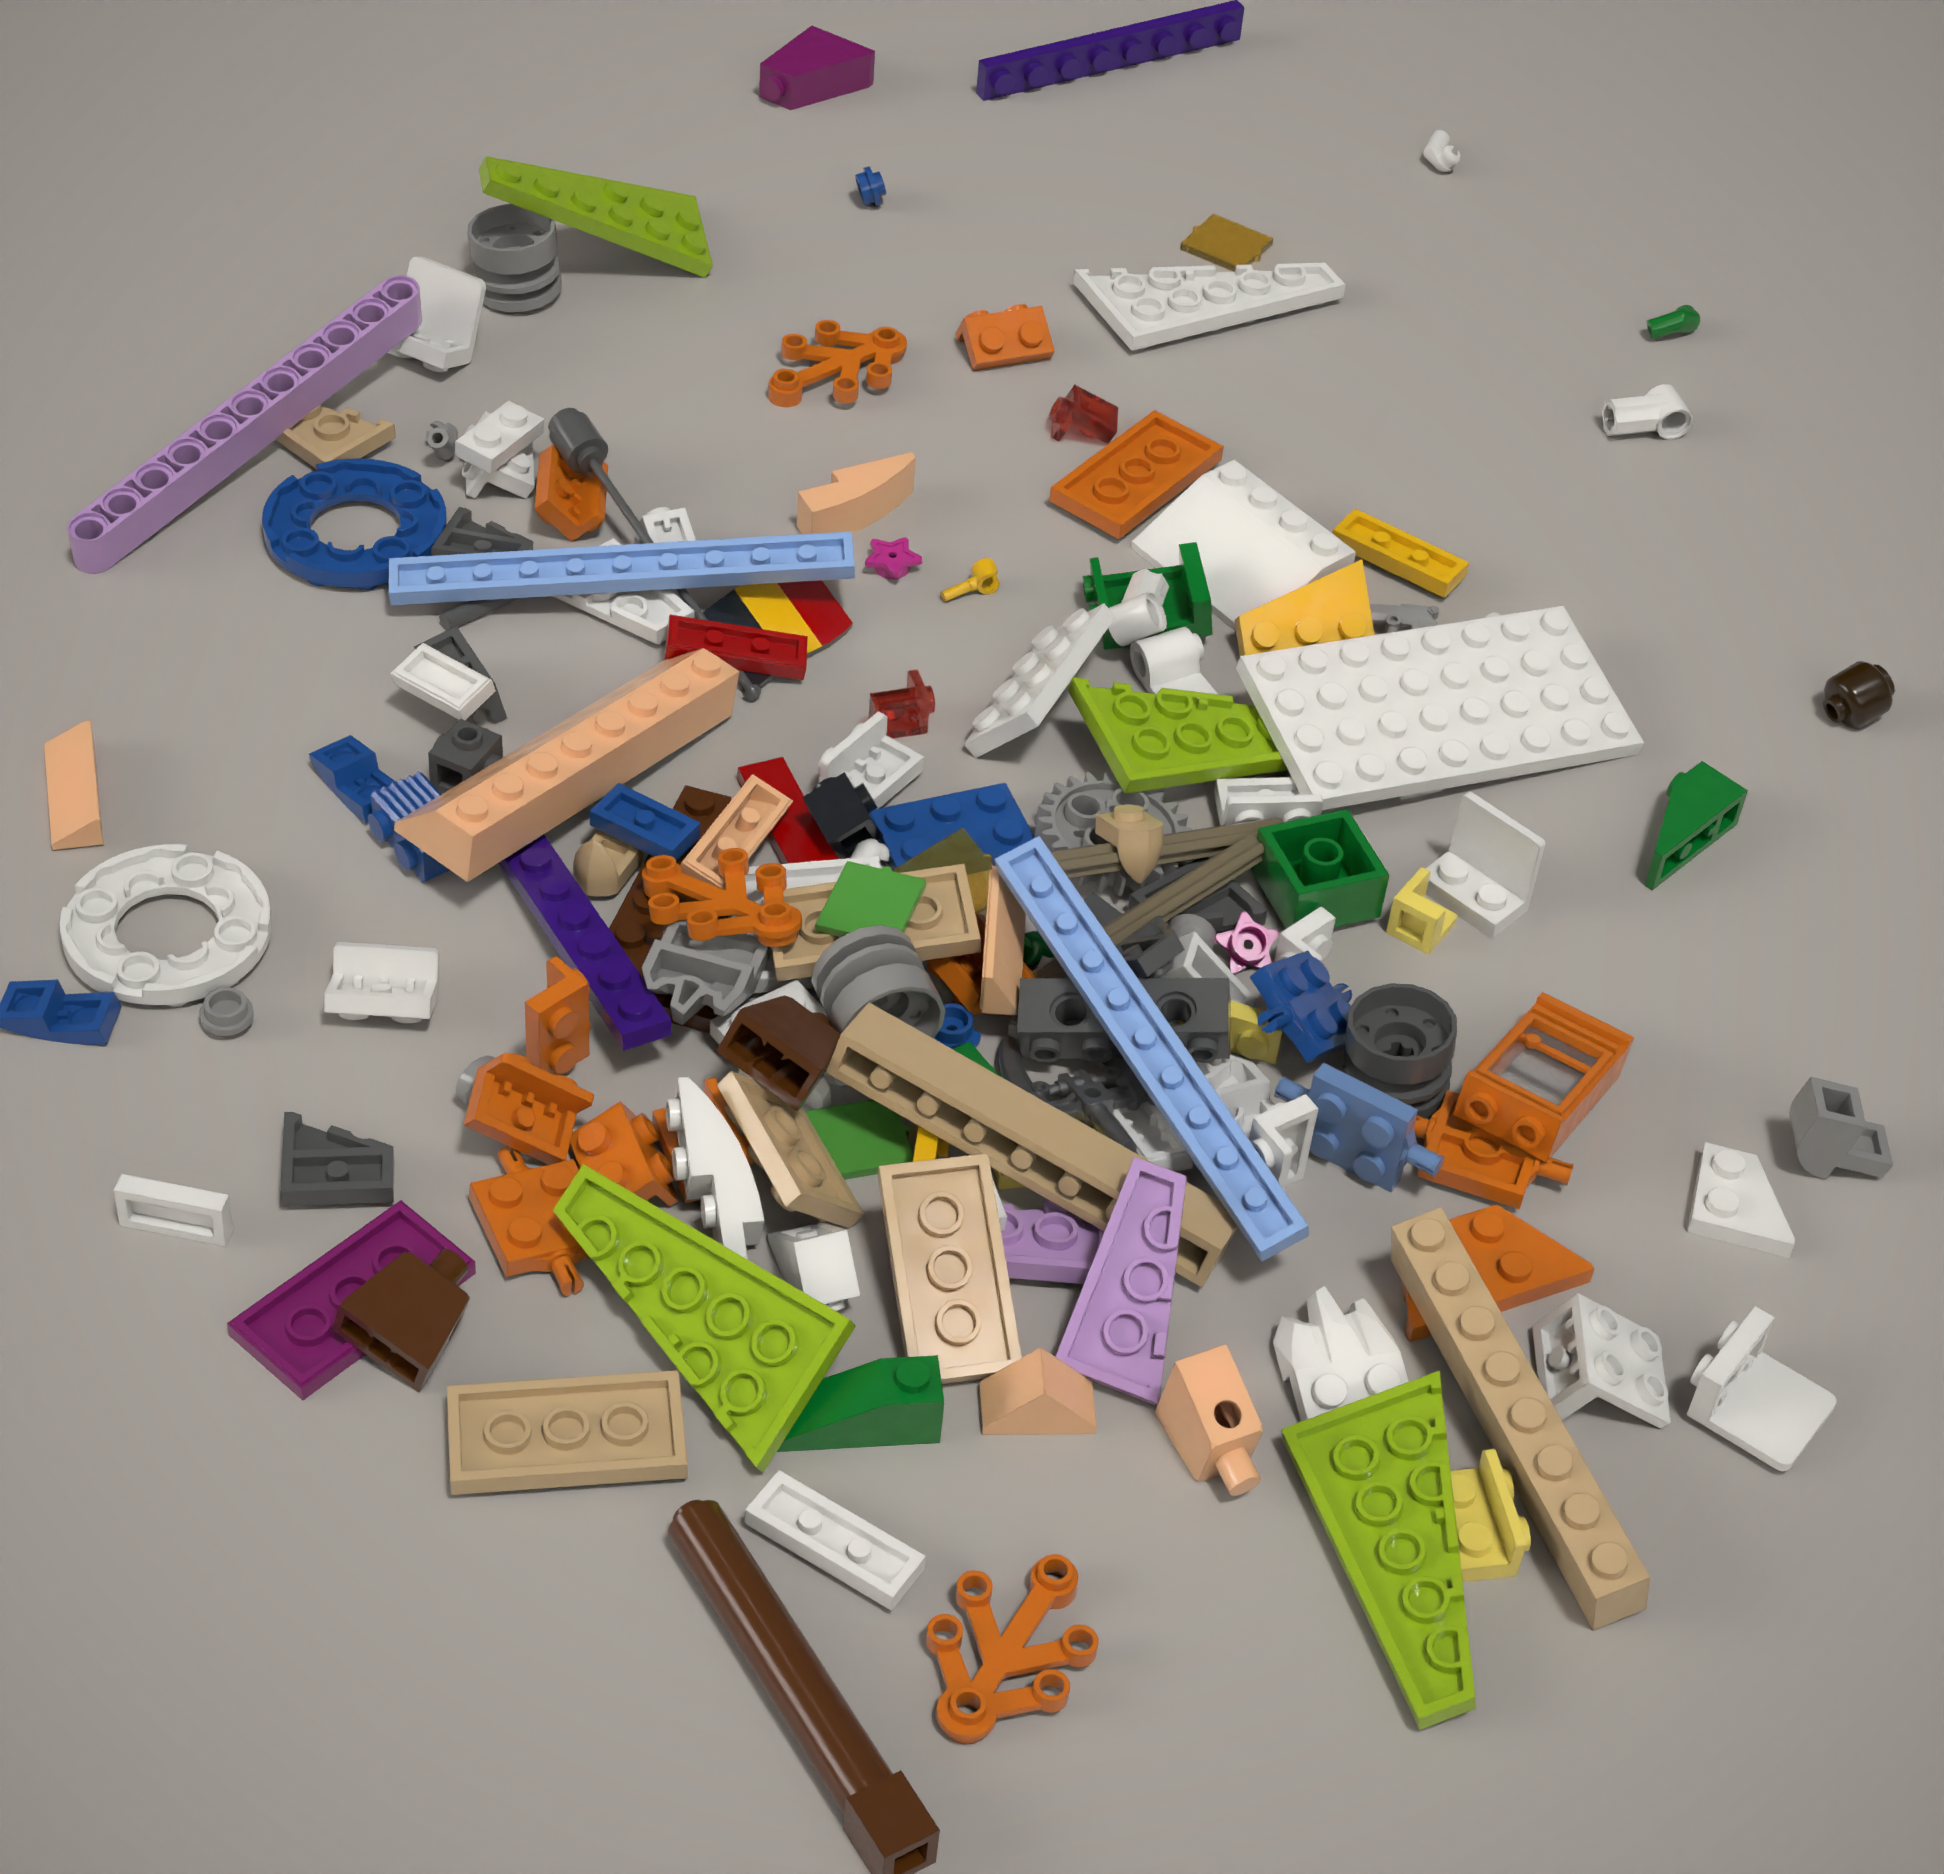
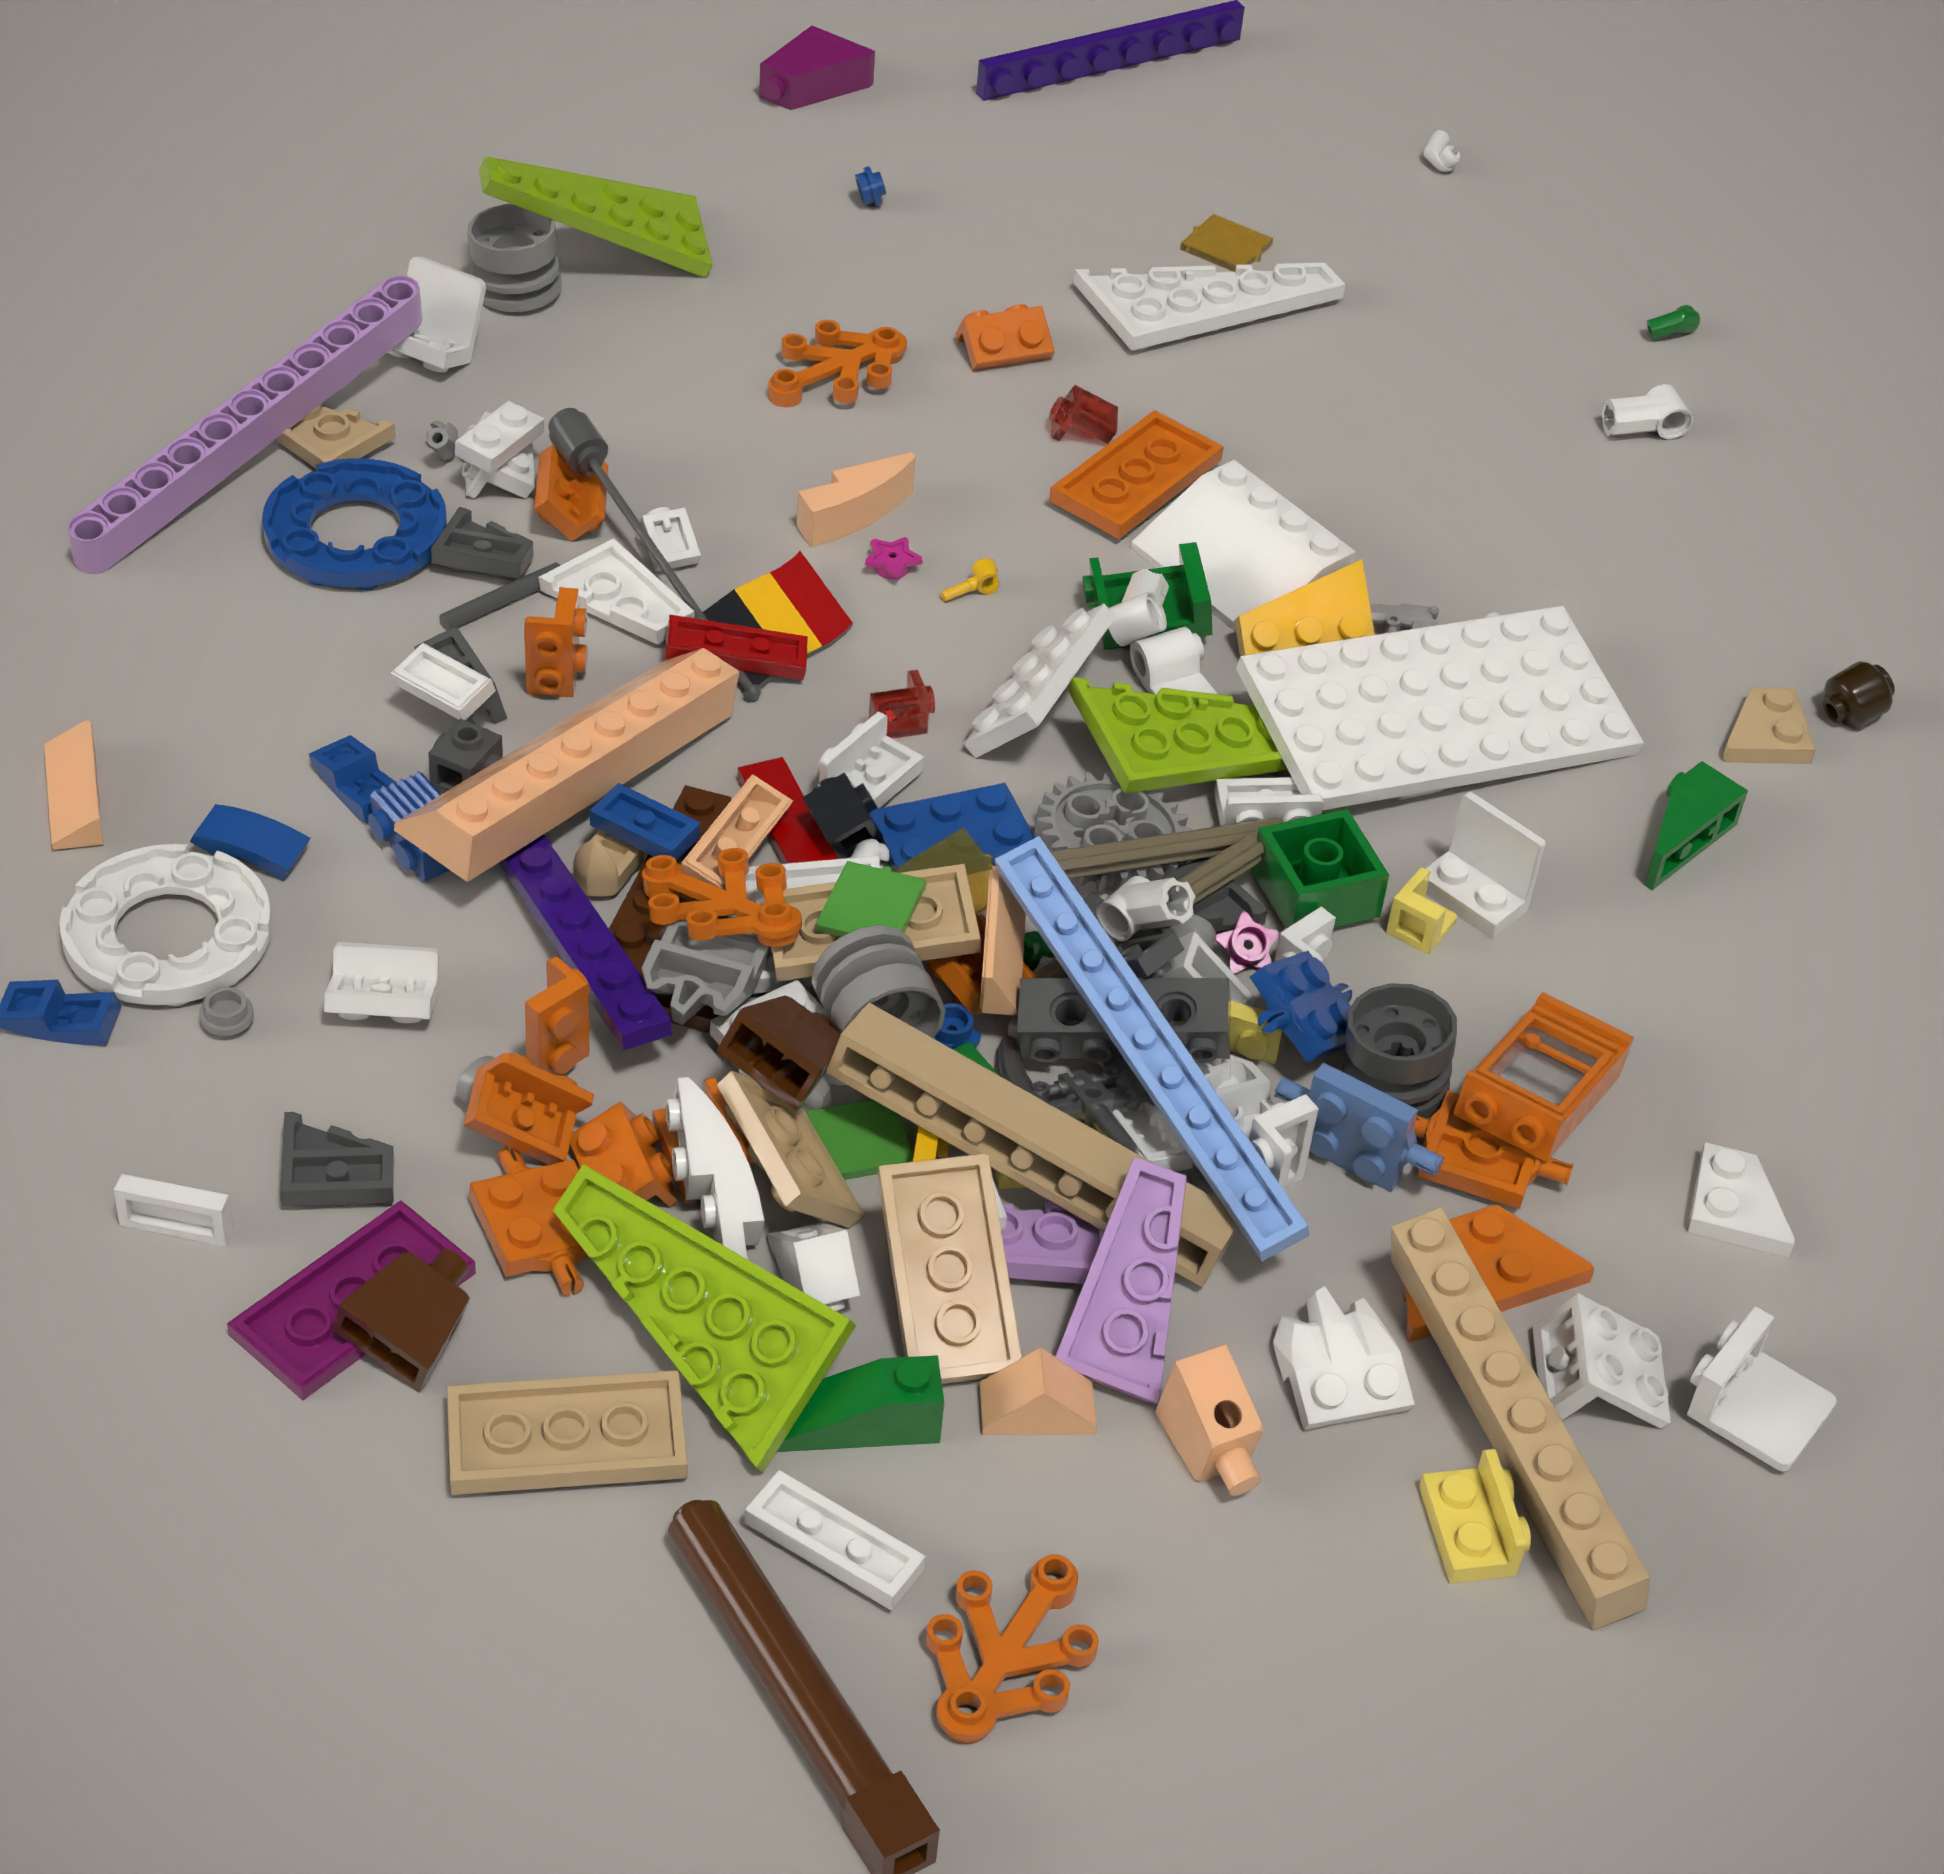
light blue plate [389,531,855,606] -> none
tan plate [1095,804,1164,884] -> none
lime wing [1281,1370,1476,1730] -> none
yellow plate [1332,508,1469,598] -> none
light grey brick [1789,1077,1893,1180] -> none
none -> blue slope [190,804,311,881]
none -> orange bracket [524,587,588,697]
none -> white piece [1096,876,1196,941]
none -> tan wing [1722,687,1815,764]

